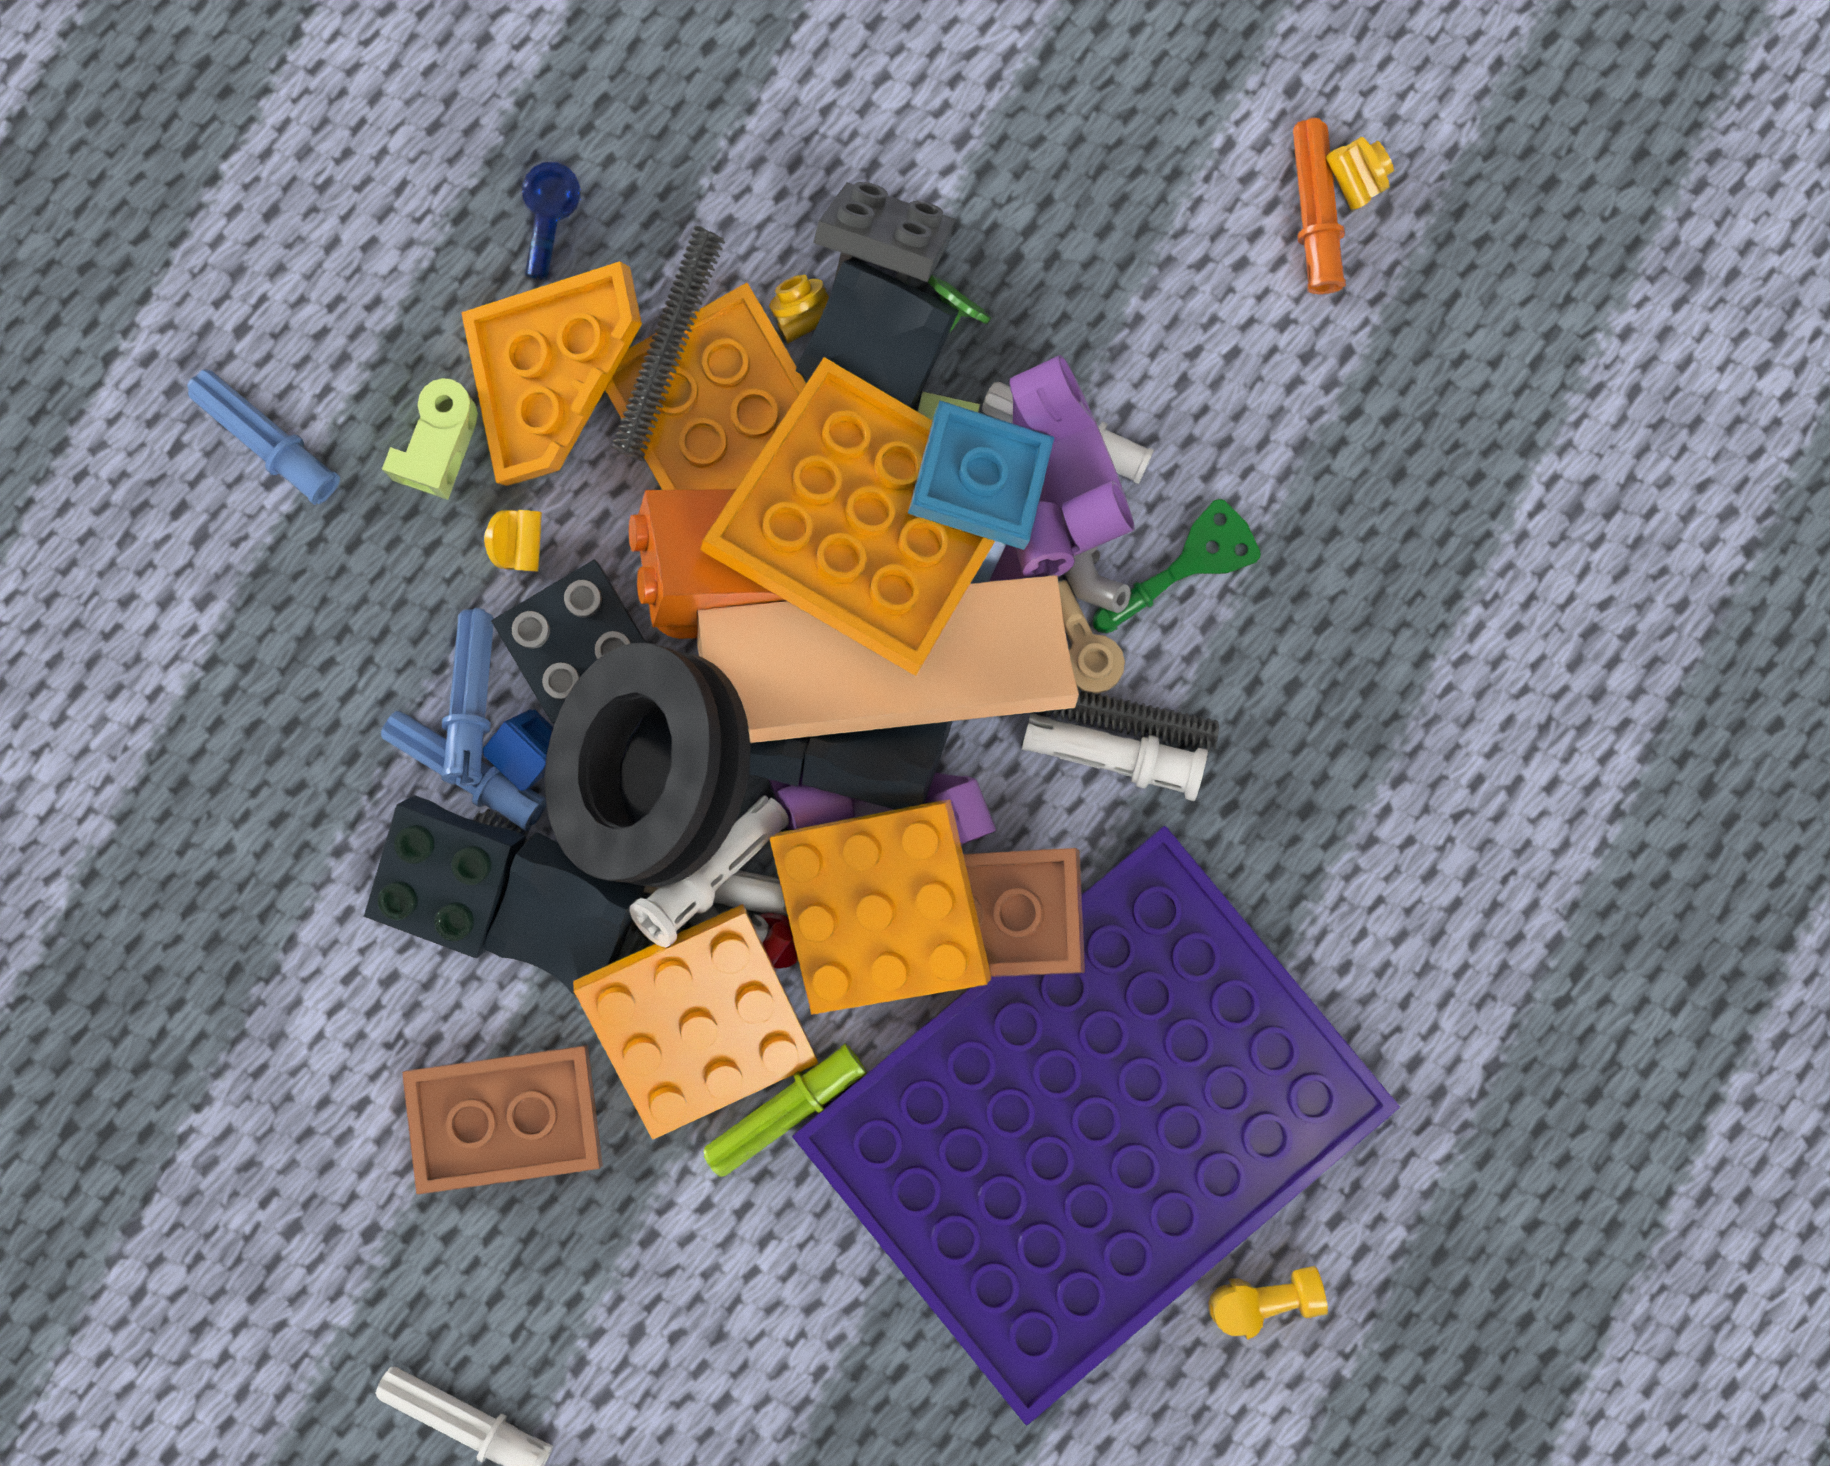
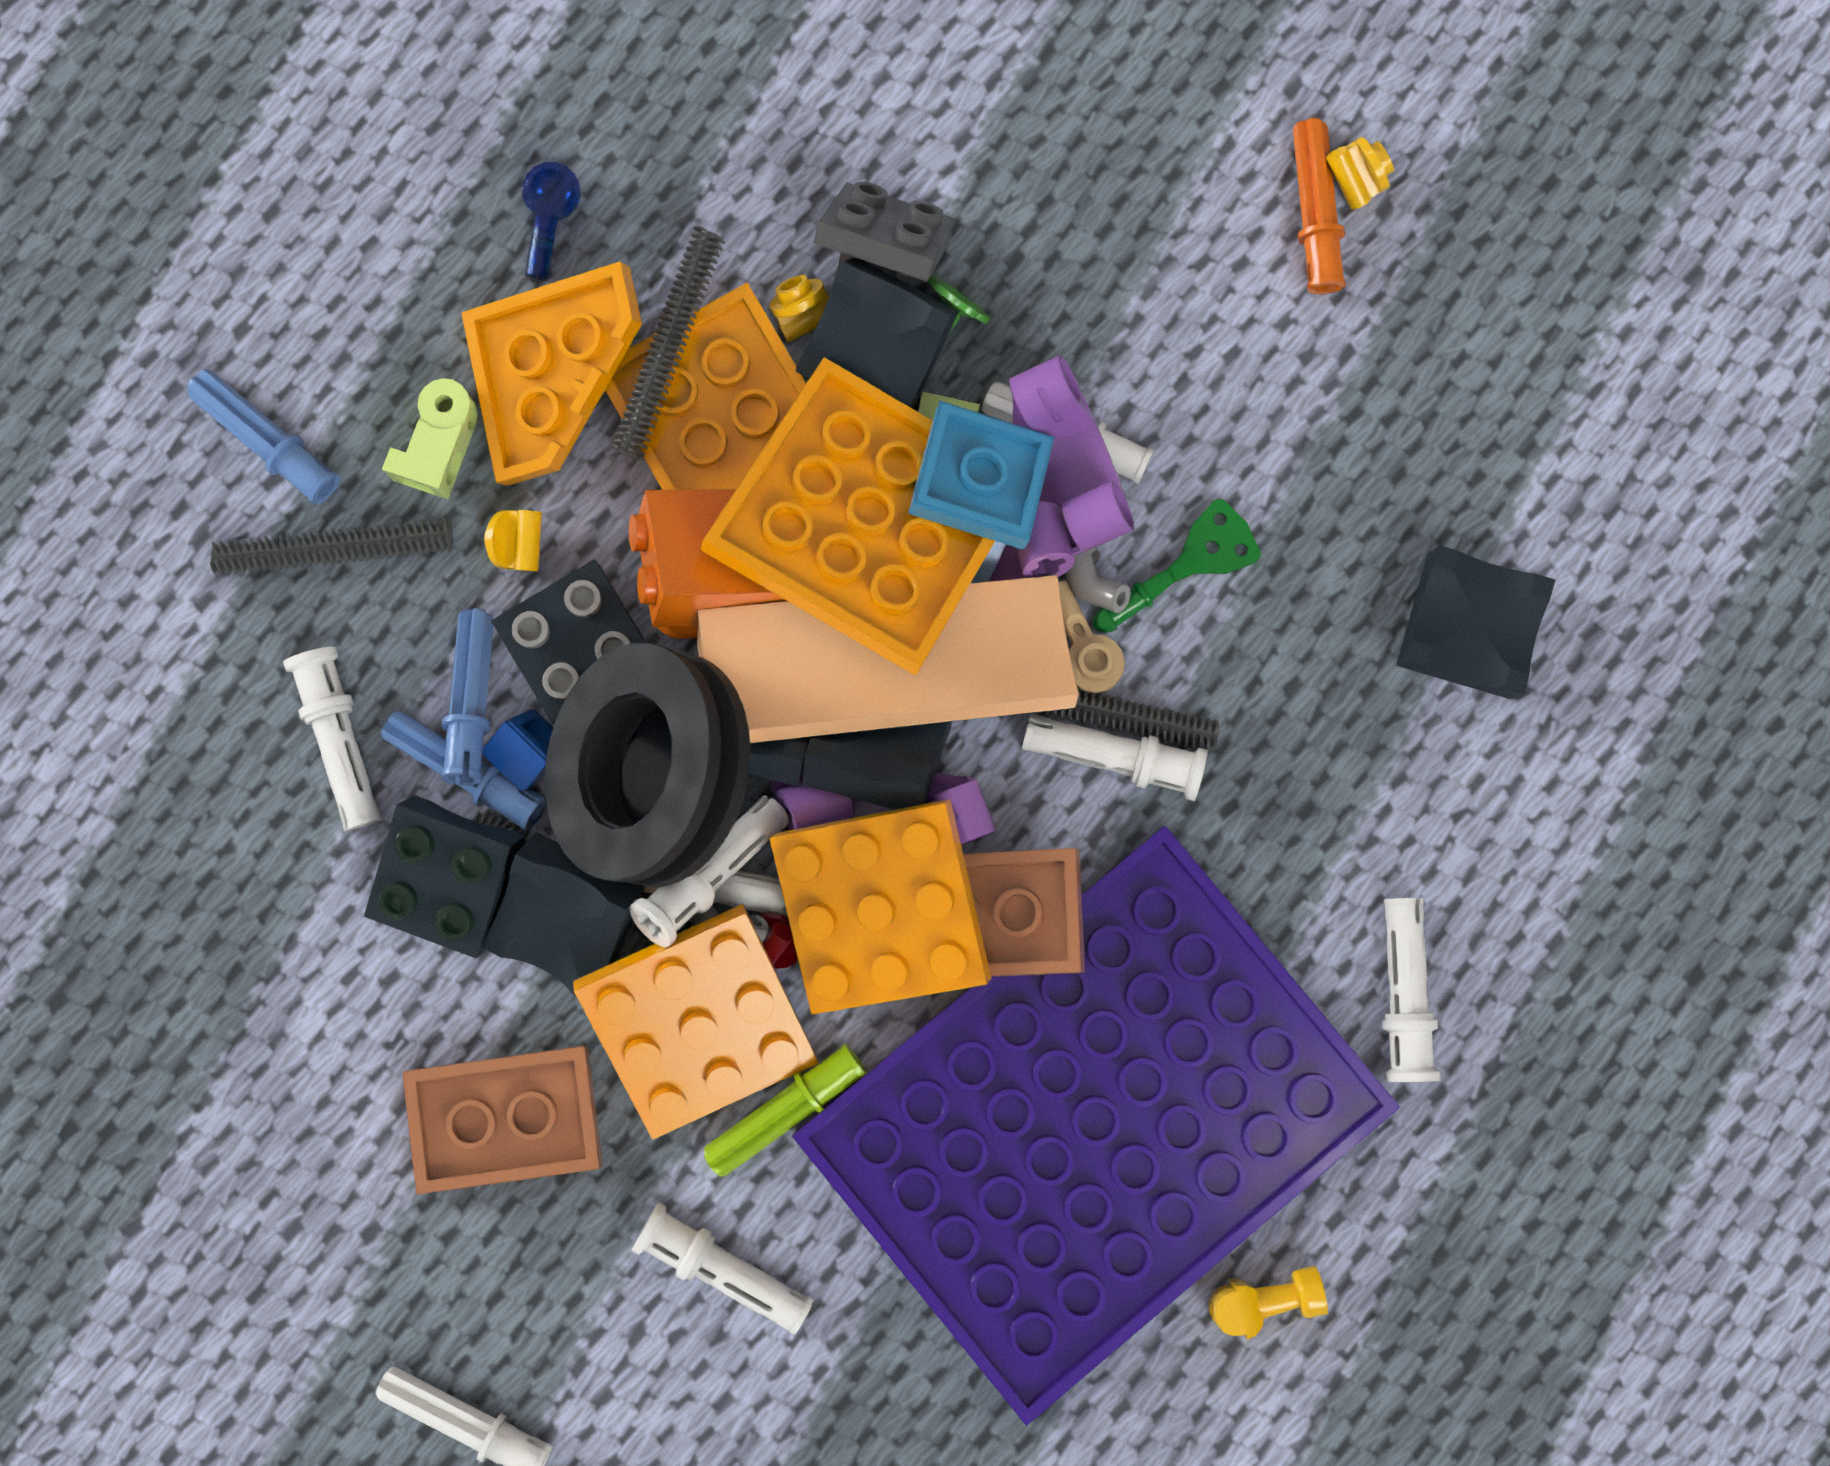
none -> dark grey axle [210,518,453,576]
none -> white pin [283,646,382,832]
none -> white pin [631,1202,814,1335]
none -> white pin [1382,898,1441,1082]
none -> black brick [1396,545,1555,699]

